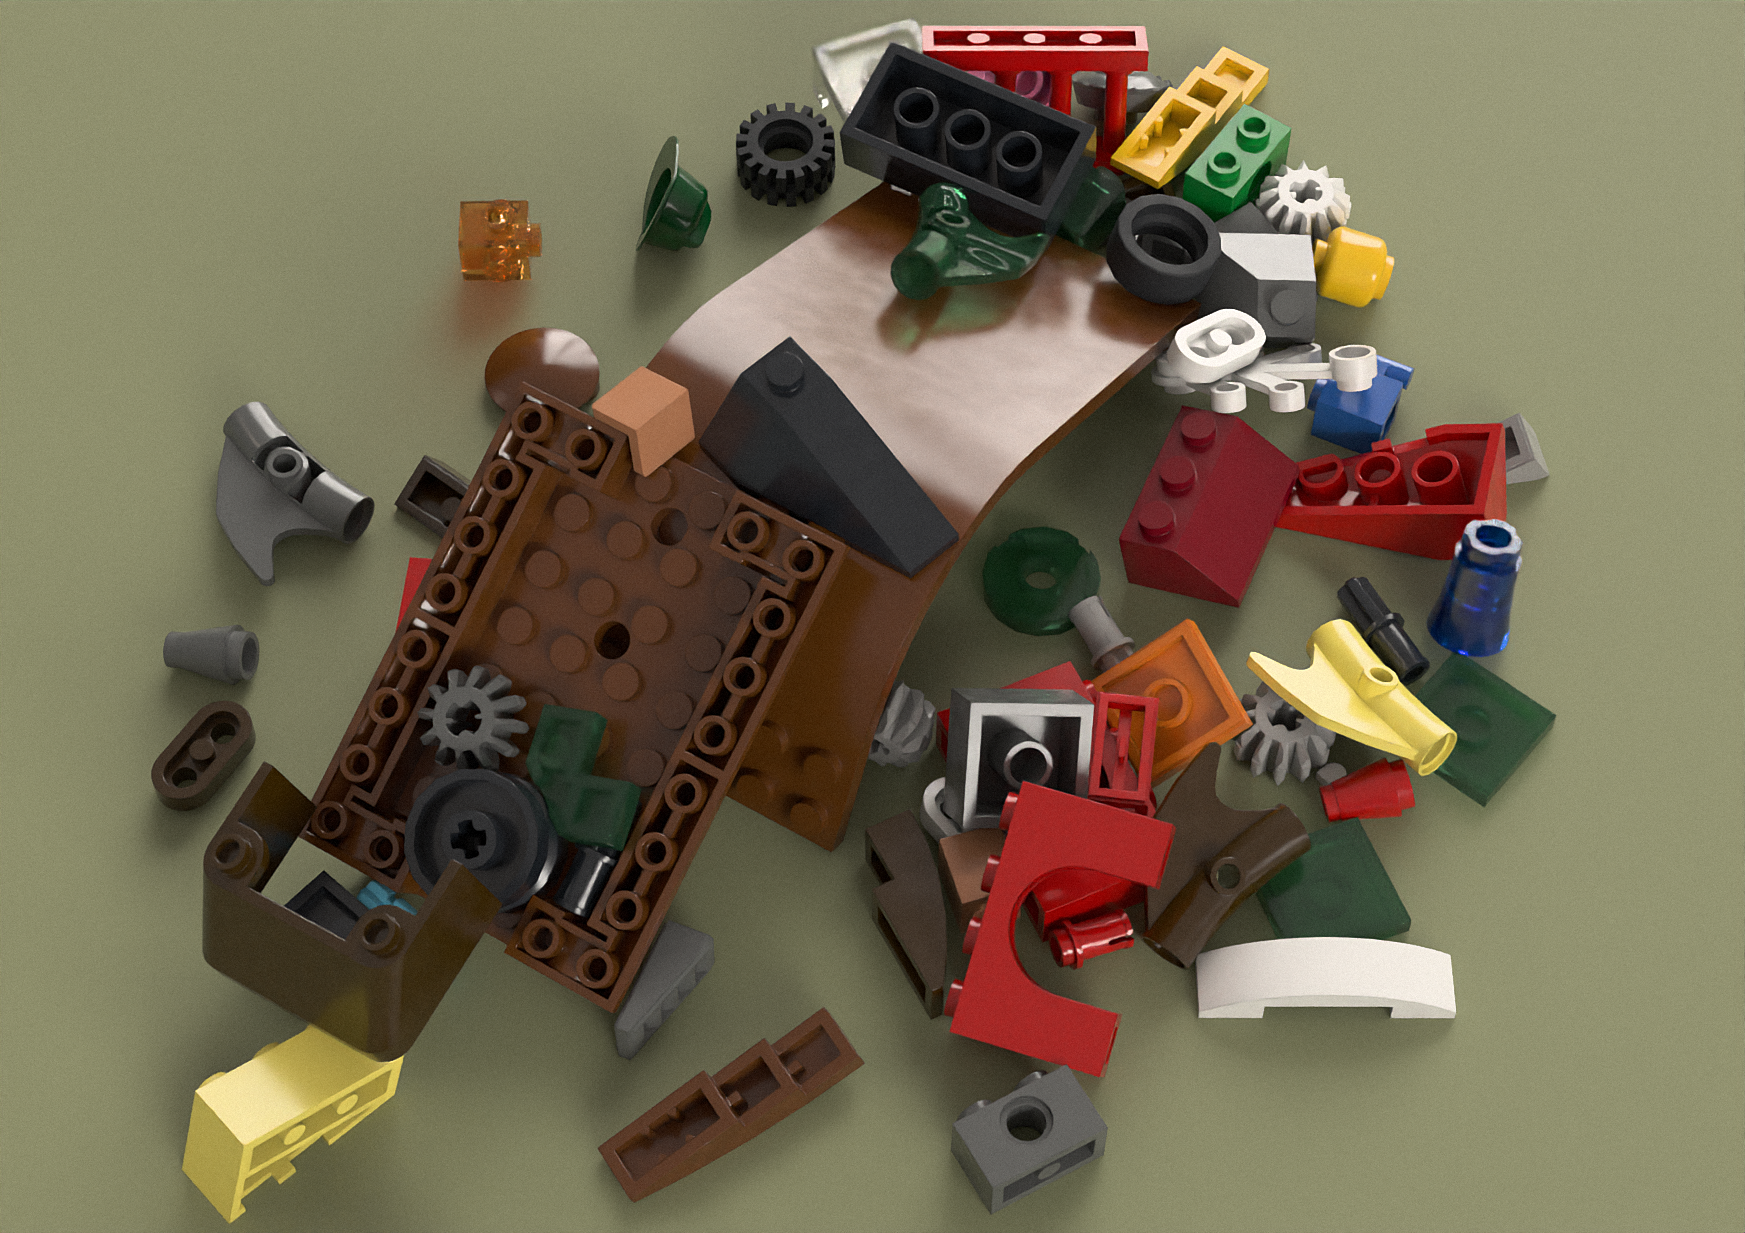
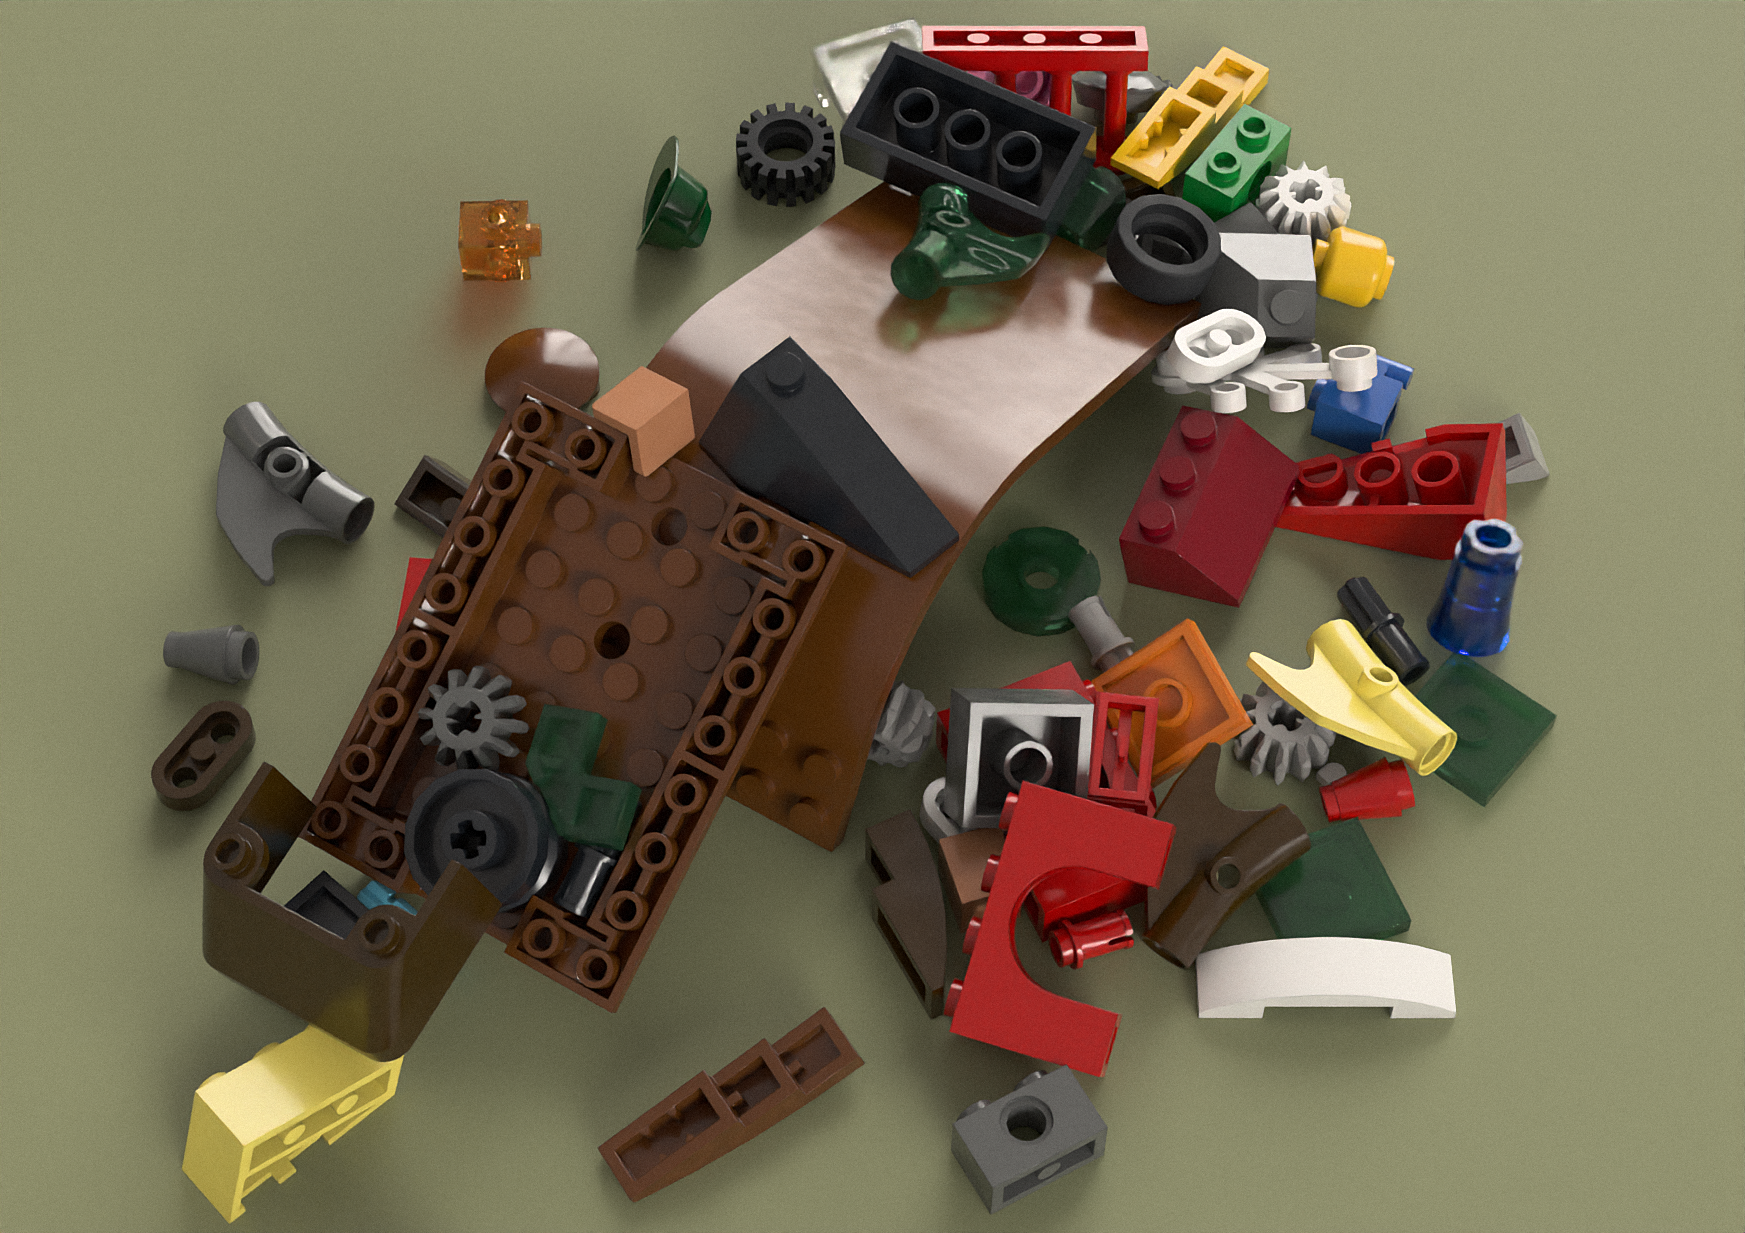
dark grey slope [614,920,715,1060] -> none

